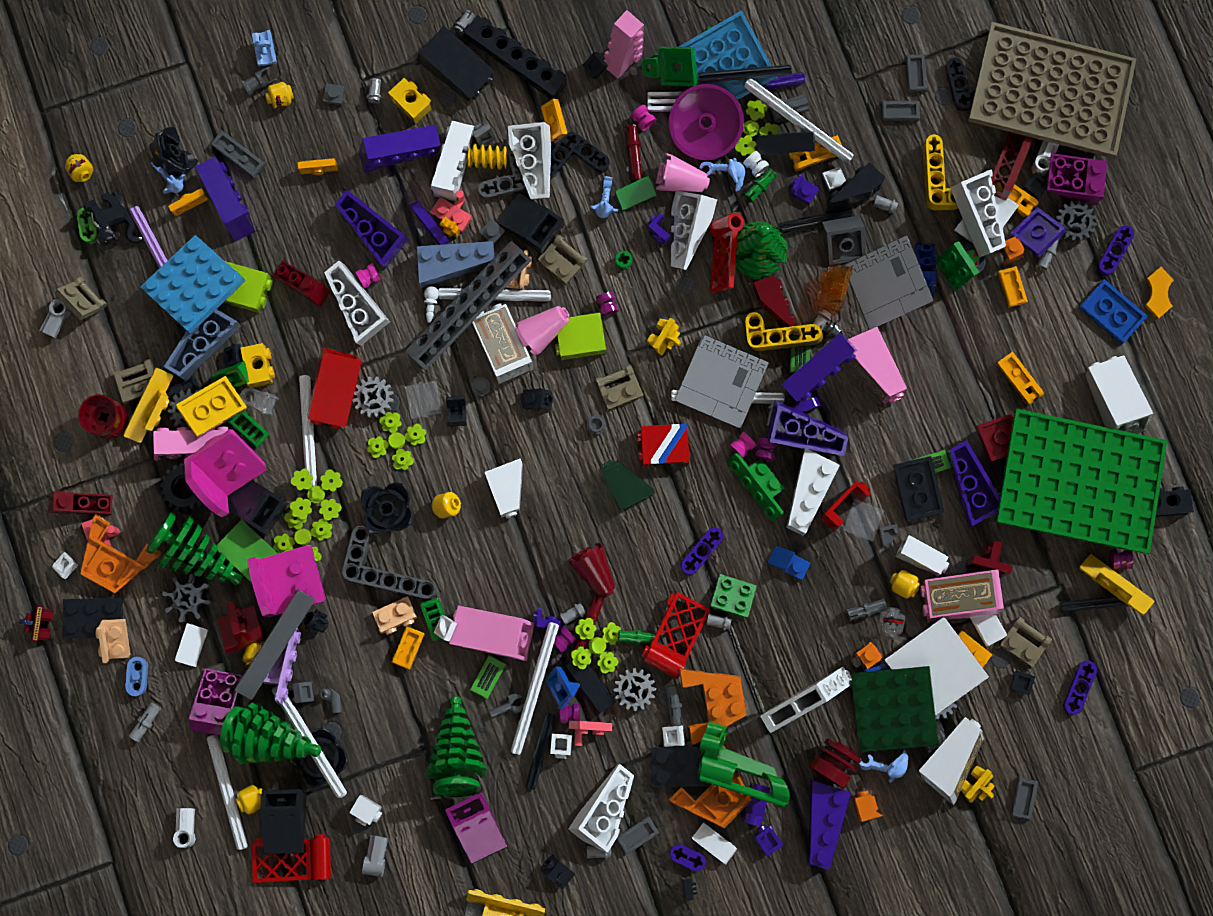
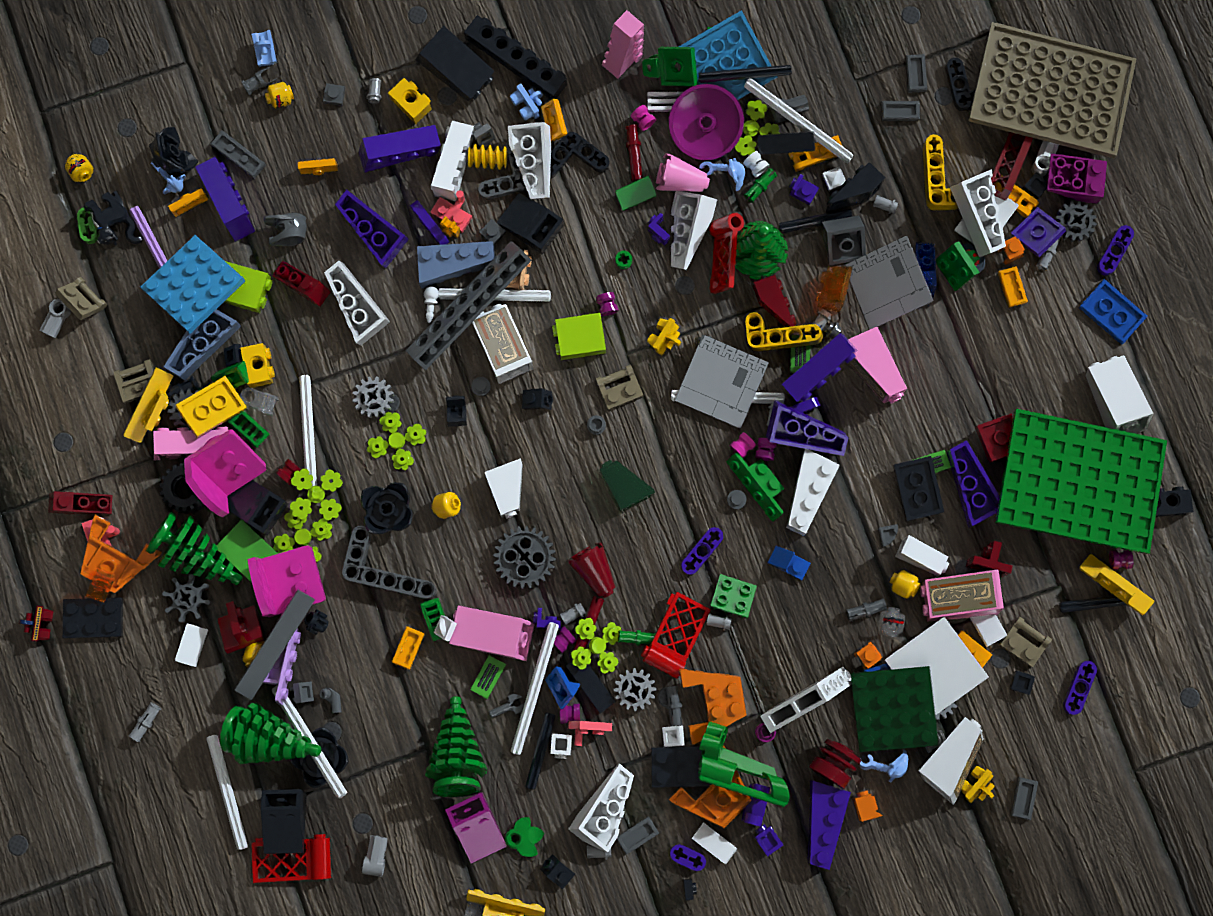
white tile [51,552,78,579] -> none
dark red wheel [78,394,129,439] -> none
light nougat bracket [96,619,131,663] -> none
medium blue plate [125,657,148,696] -> none
white piece [173,808,196,848] -> none
magenta slope [189,668,243,736] -> none
yellow head [235,785,262,815] -> none
red slope [307,347,362,429] -> none
white brick [349,795,382,826] -> none
dark pink wheel [356,264,381,289] -> none
light nougat bracket [372,596,418,635] -> none
clear piece [405,381,442,419] -> none
light grey pin [454,10,476,35] -> none
bright pink cone [515,306,569,355] -> none
dark tan plate [538,235,588,285] -> none
black plate [583,52,608,79] -> none
light blue piece [590,176,618,218] -> none
panel [637,424,690,467] -> none
dark purple axle [762,72,805,90] -> none
red panel [820,481,871,531] -> none
clear piece [843,499,884,542] -> none
light orange plate [996,351,1044,406] -> none
light orange tile [1144,267,1174,319] -> none
none -> clear orange slope [85,568,115,603]
none -> dark grey helmet [263,212,307,246]
none -> dark red wheel [276,459,301,485]
none -> dark grey gear [493,526,556,589]
none -> green plate [505,817,545,857]
none -> light blue hips [510,84,543,120]
none -> dark grey plate [727,490,746,509]
none -> magenta wheel [755,723,776,742]

